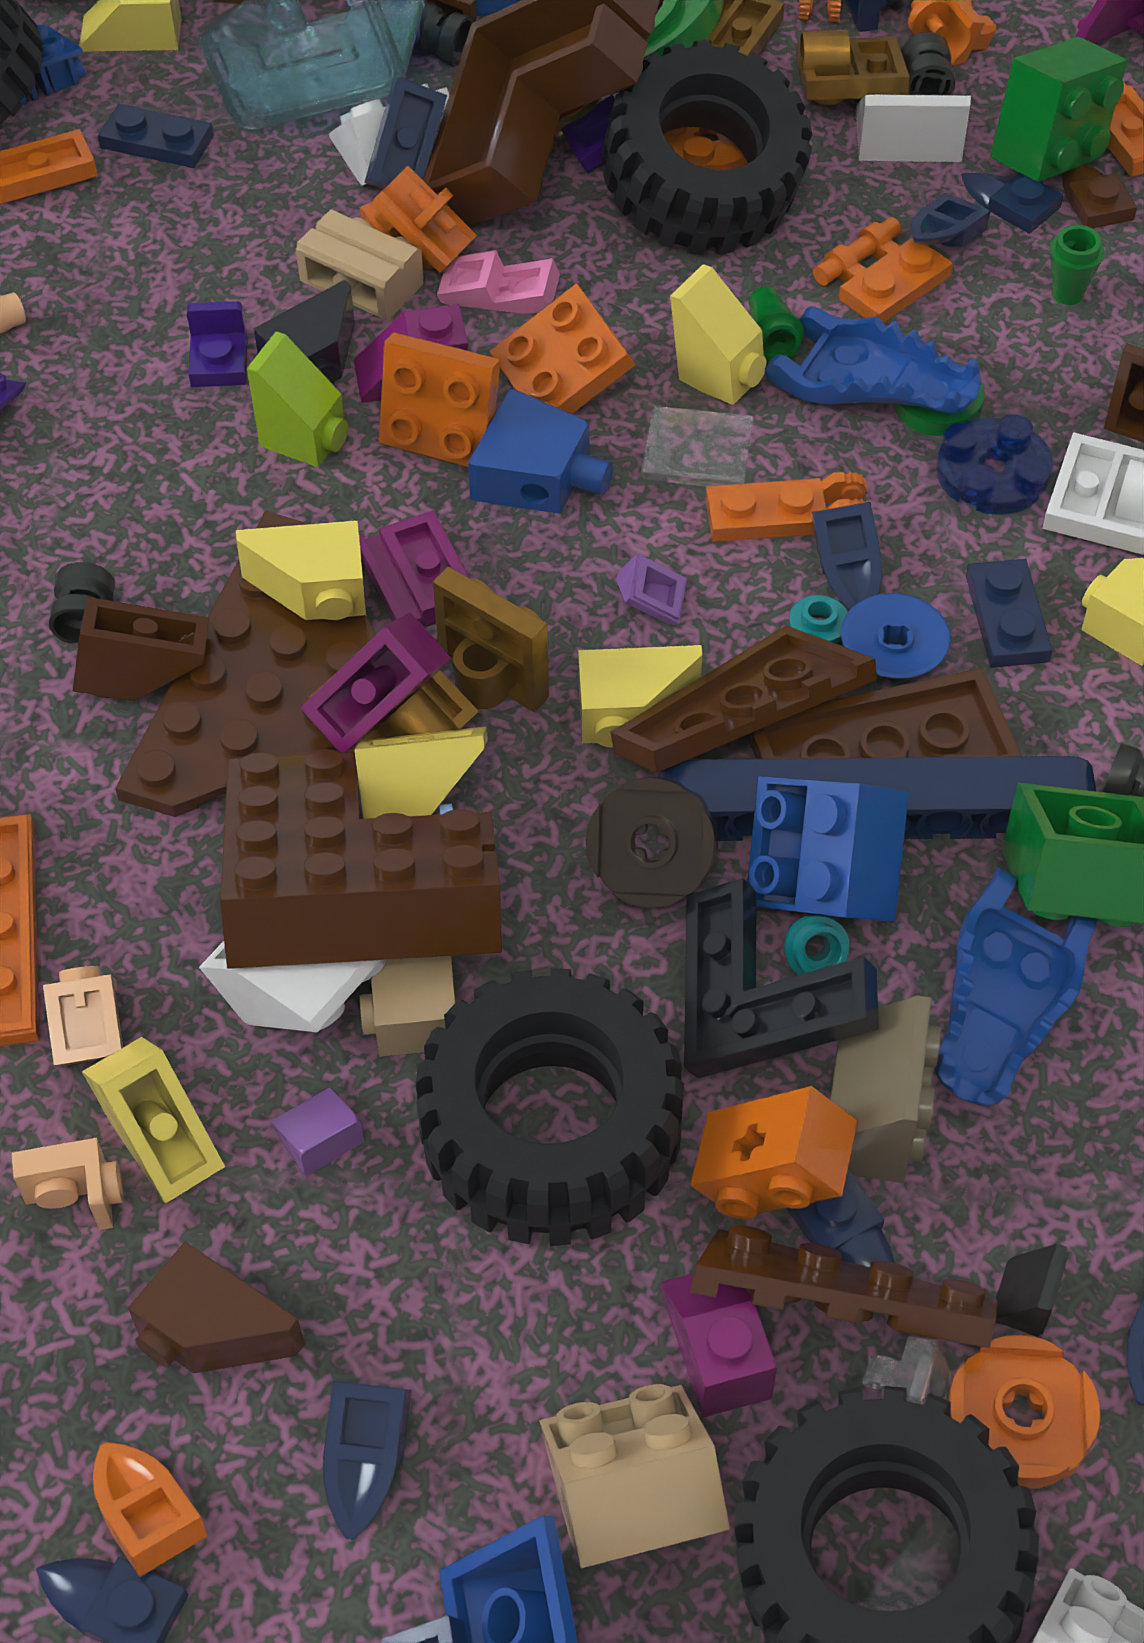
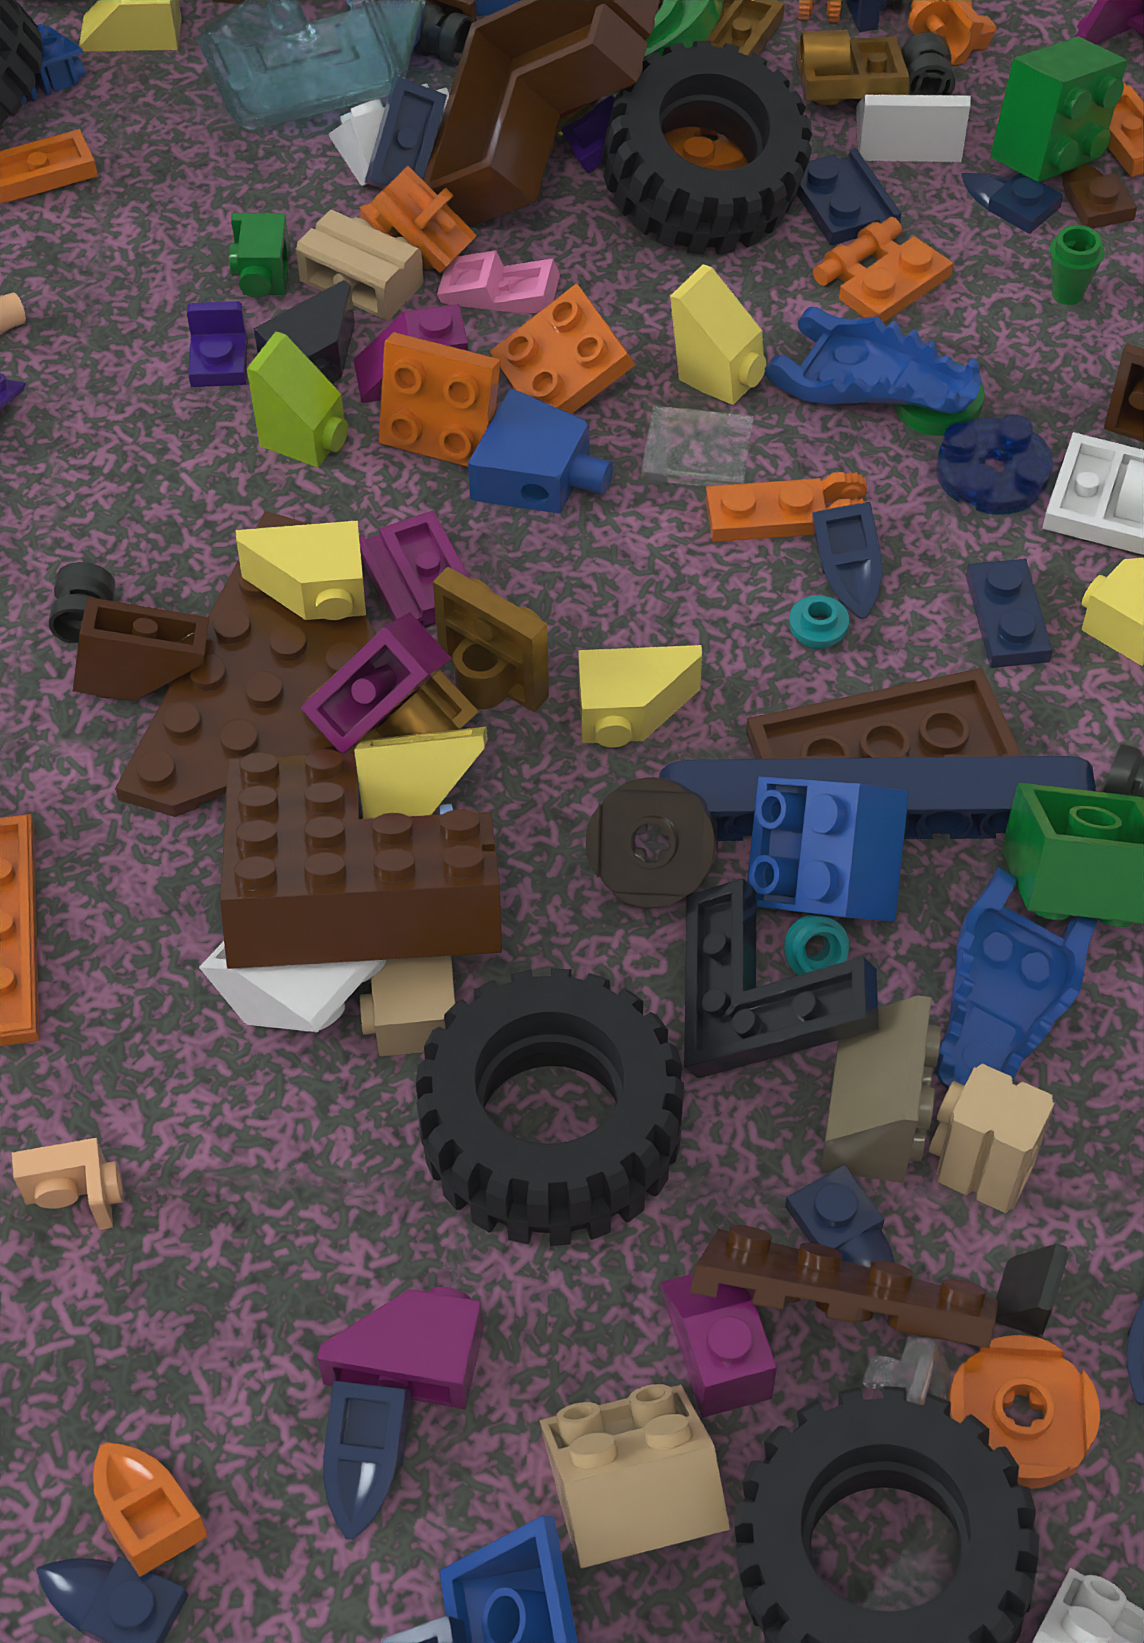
light nougat bracket [43,966,123,1067] -> none
light yellow slope [82,1037,225,1204] -> none
dark blue plate [98,103,214,168] -> none
reddish brown slope [128,1241,305,1373] -> none
medium lavender slope [270,1087,365,1176] -> none
reddish brown wing [610,626,877,773] -> none
medium lavender slope [616,553,687,625] -> none
orange brick [690,1086,858,1219] -> none
green cone [748,287,804,361] -> none
blue piece [841,593,951,680] -> none
dark blue plate [910,193,991,248] -> none
none -> green brick [229,213,291,298]
none -> magenta slope [317,1287,484,1410]
none -> dark blue plate [796,148,901,246]
none -> tan brick [929,1064,1055,1213]

